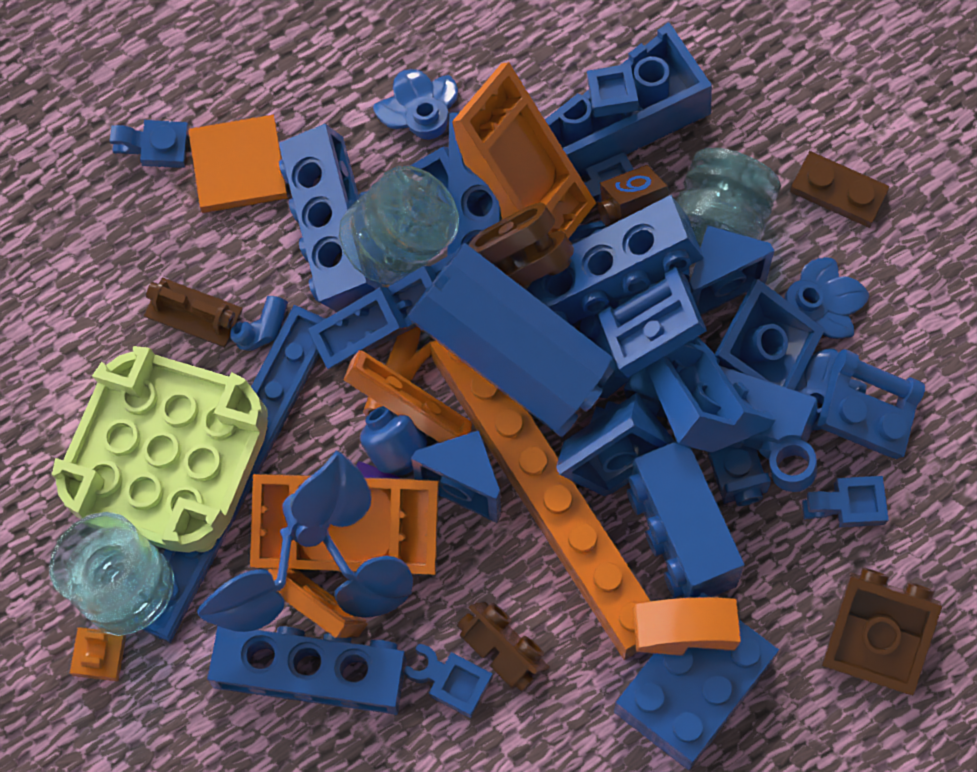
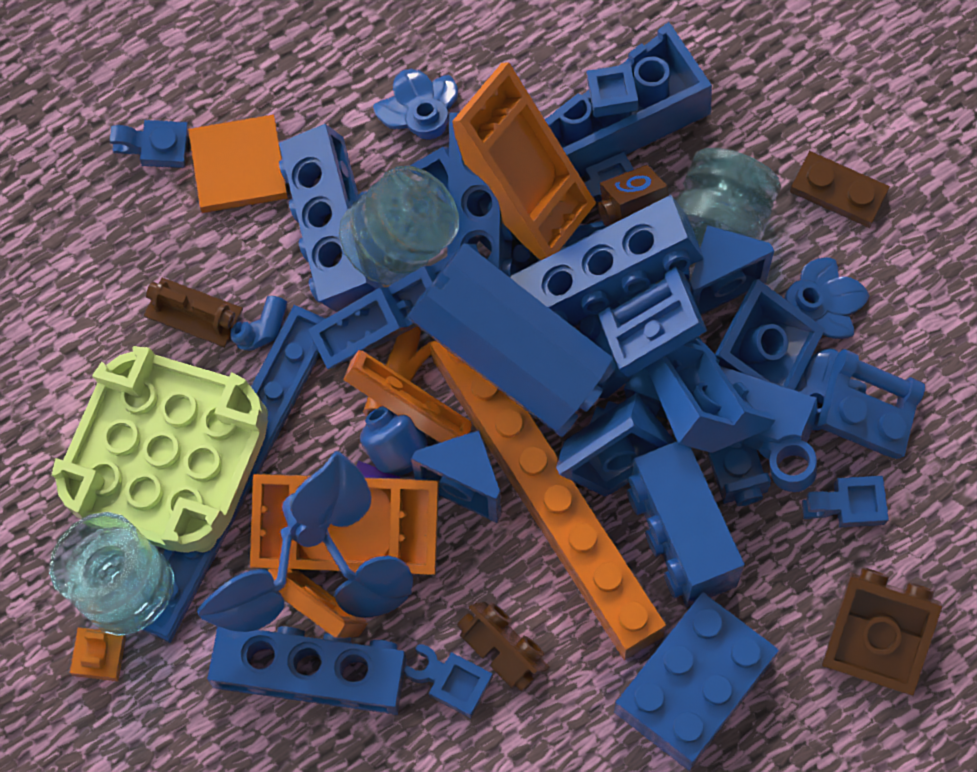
reddish brown brick [468,202,574,290] -> none
orange slope [633,597,741,656] -> none

